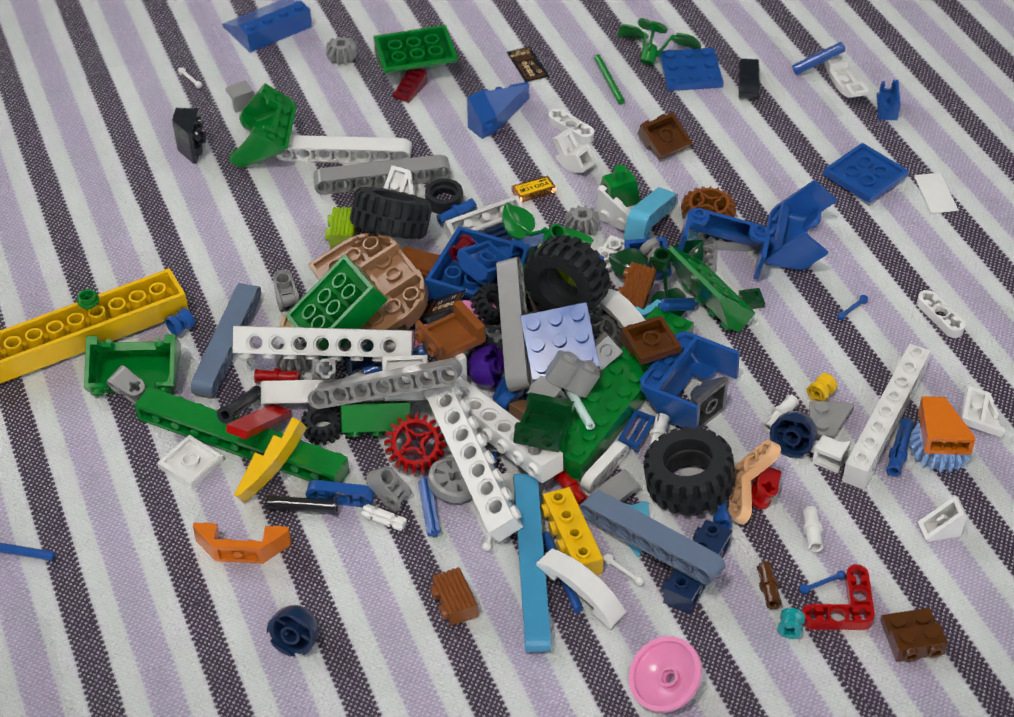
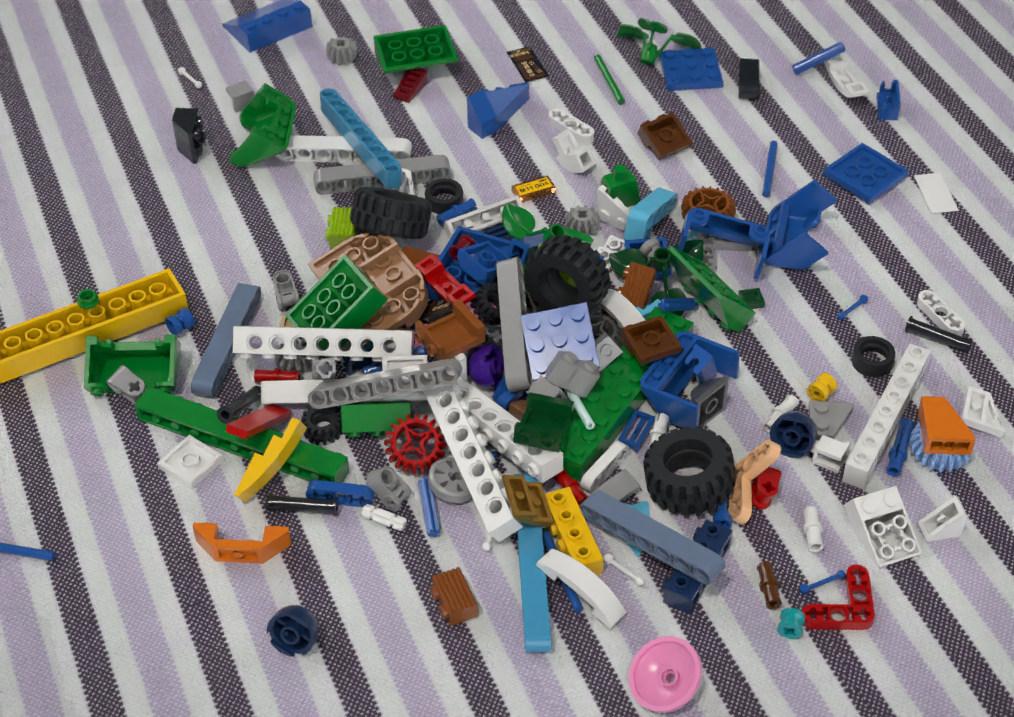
reddish brown plate [880,608,948,662] -> none
none -> dark azure beam [320,88,402,189]
none -> red slope [415,254,476,307]
none -> pearl gold slope [501,475,554,527]
none -> blue hinge [685,344,717,386]
none -> blue bar [762,141,778,197]
none -> white slope [844,486,922,568]
none -> black tyre [851,336,896,377]
none -> black pin [905,316,973,353]

